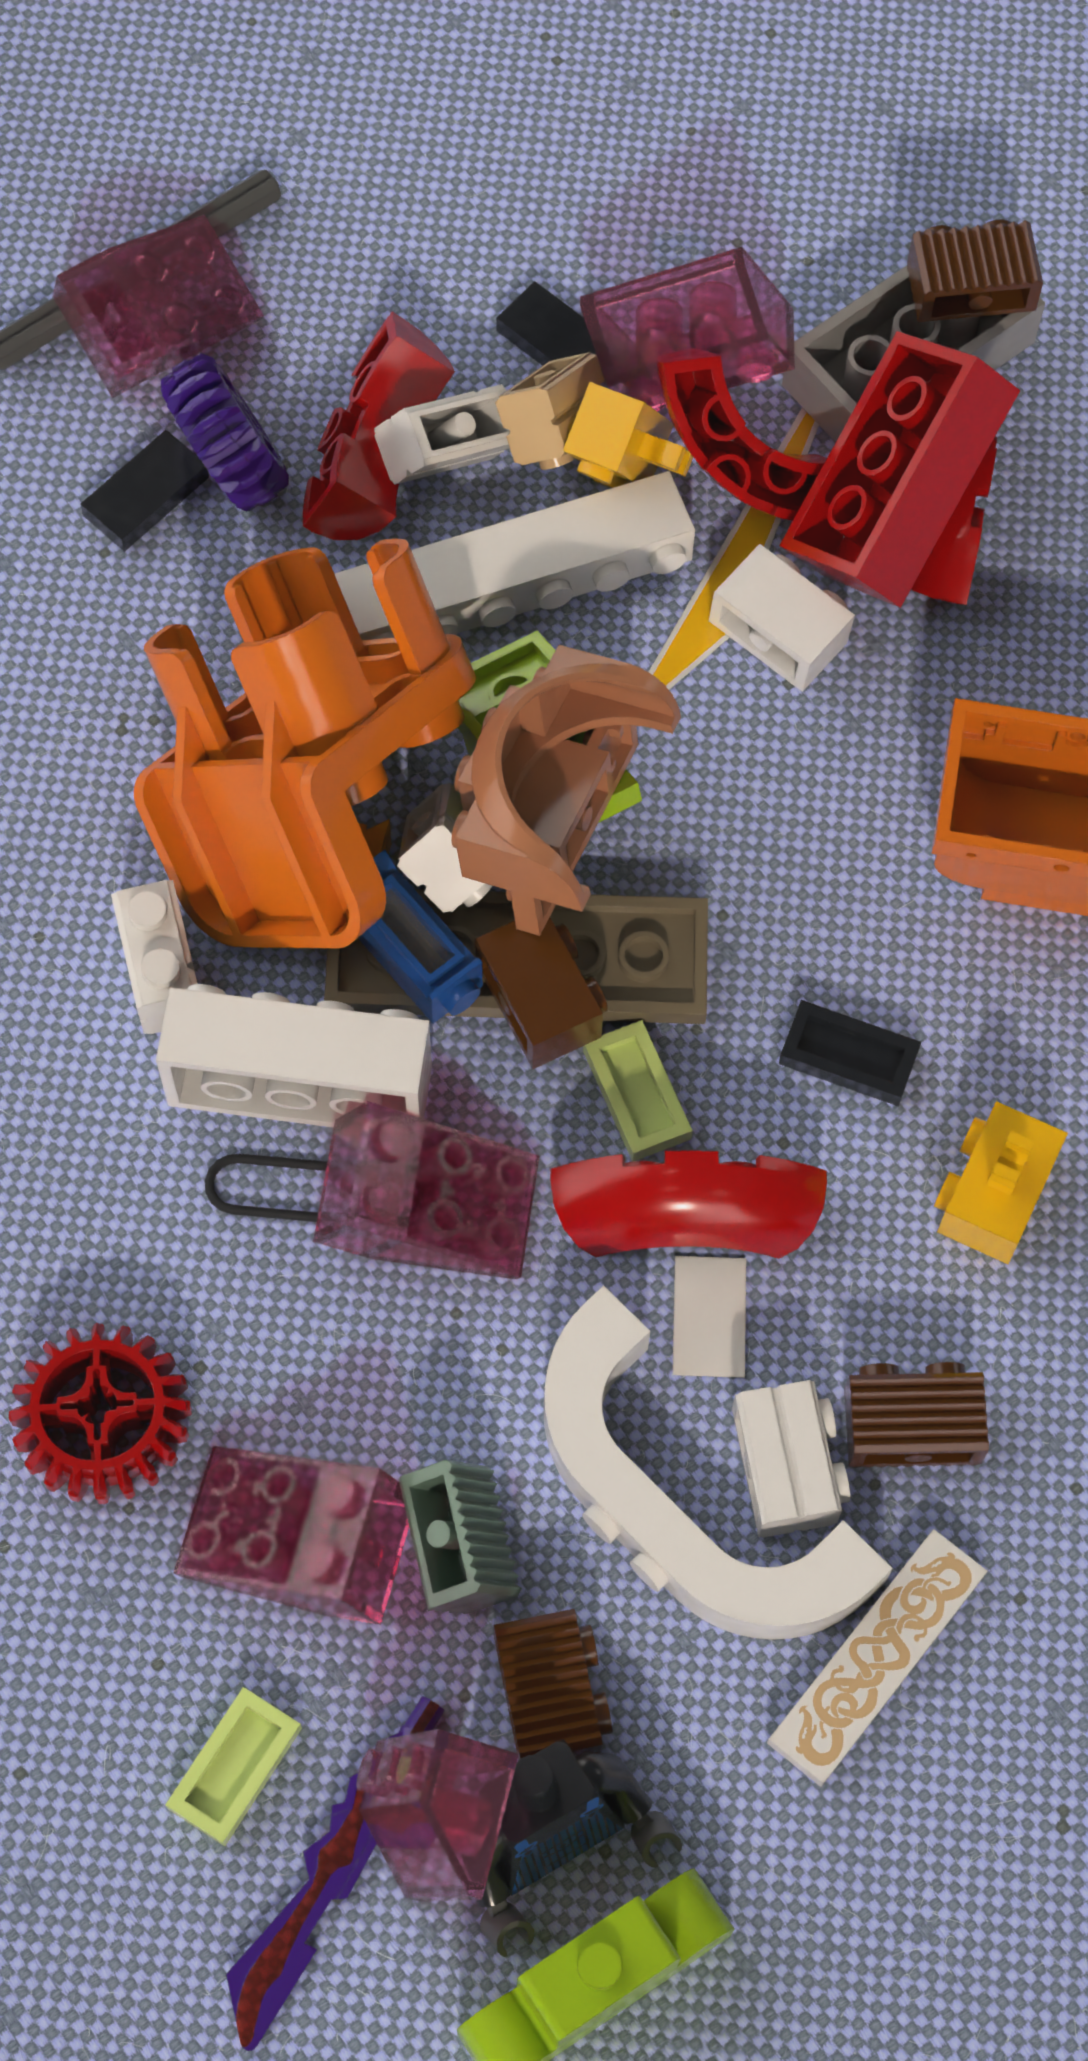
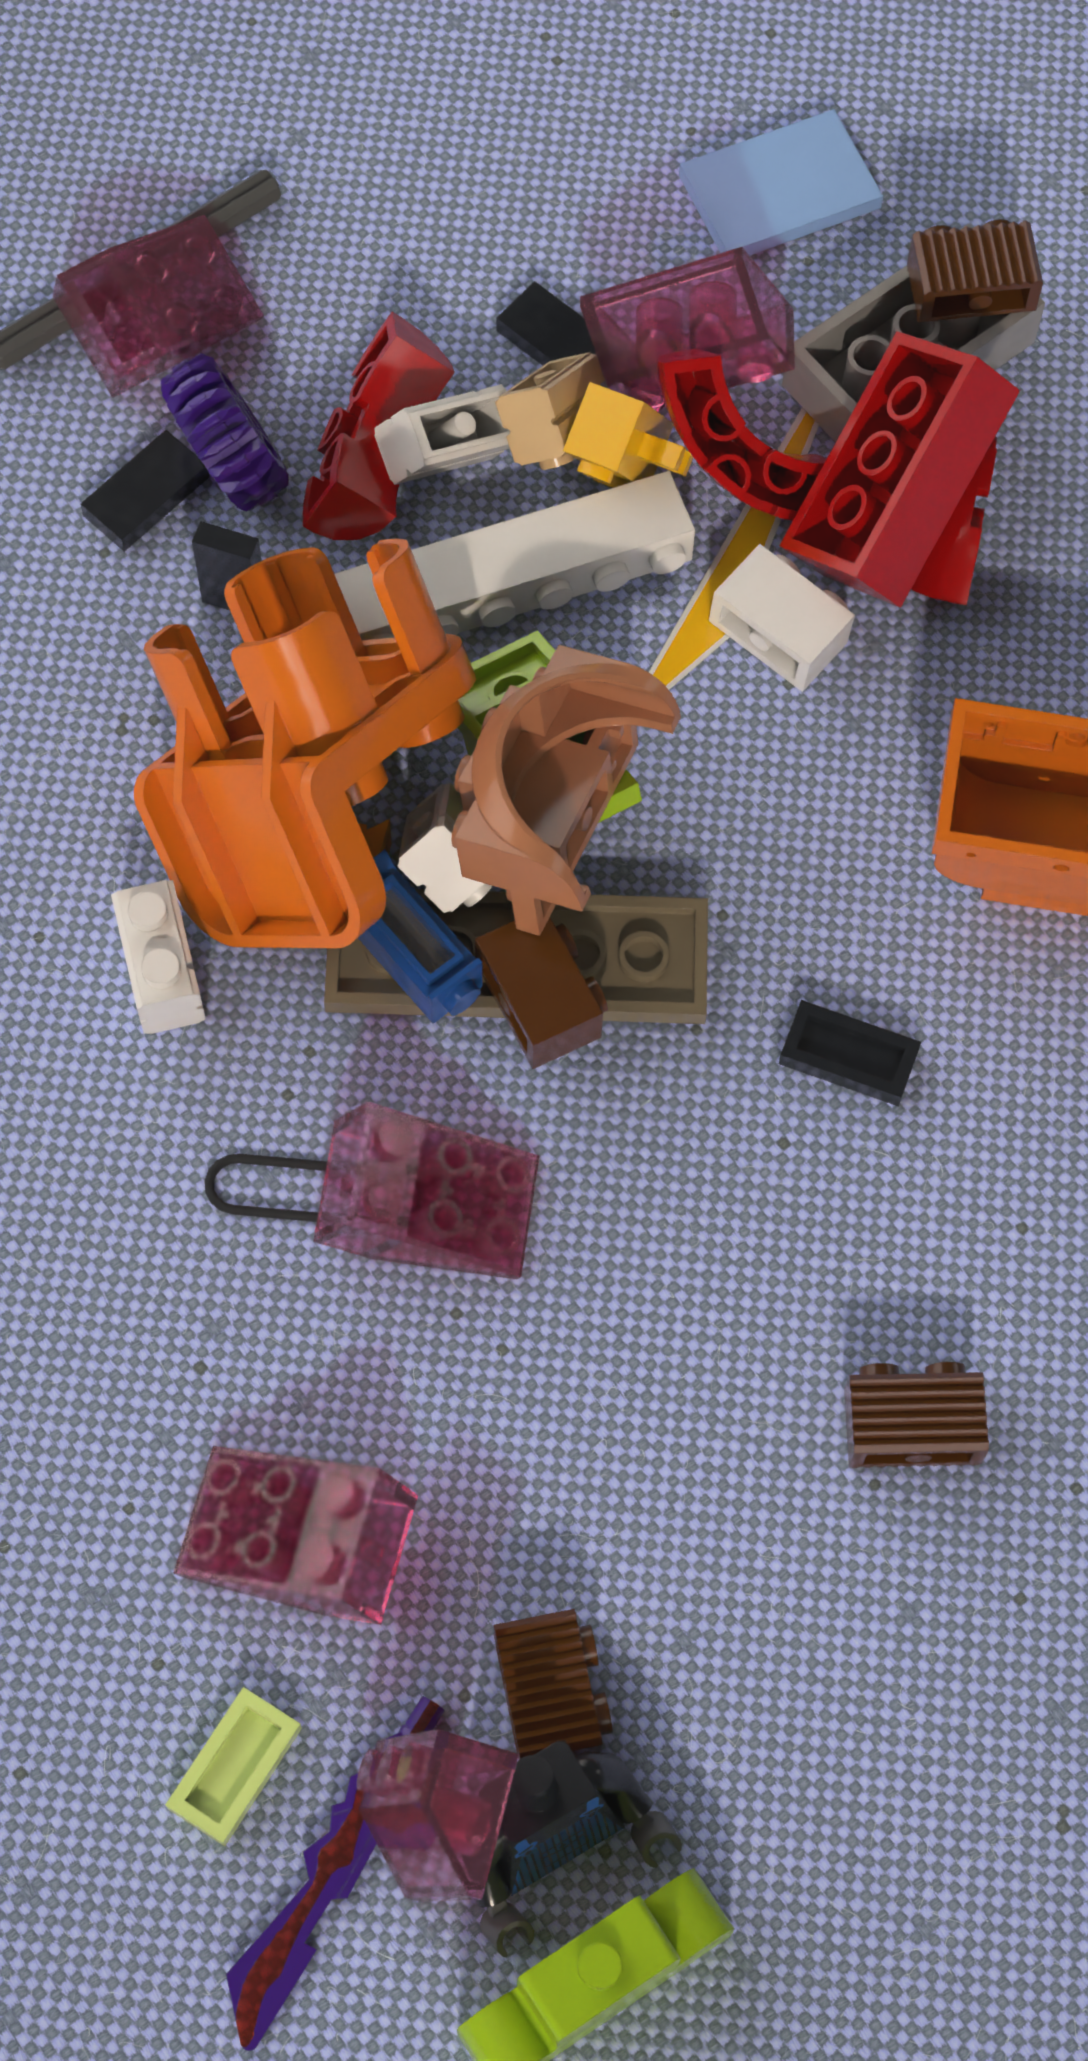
red gear [9,1322,192,1505] -> none
white brick [156,984,432,1139] -> none
sand green brick [399,1460,522,1614] -> none
white arch [544,1285,893,1640] -> none
red brick [550,1150,827,1259] -> none
yellowish green tile [583,1020,693,1161] -> none
white sticker [673,1256,746,1378] -> none
white brick [732,1380,850,1538] -> none
tile [767,1529,988,1787] -> none
yellow brick [934,1101,1068,1264] -> none
none -> black tile [192,521,262,610]
none -> light blue tile [679,109,883,264]

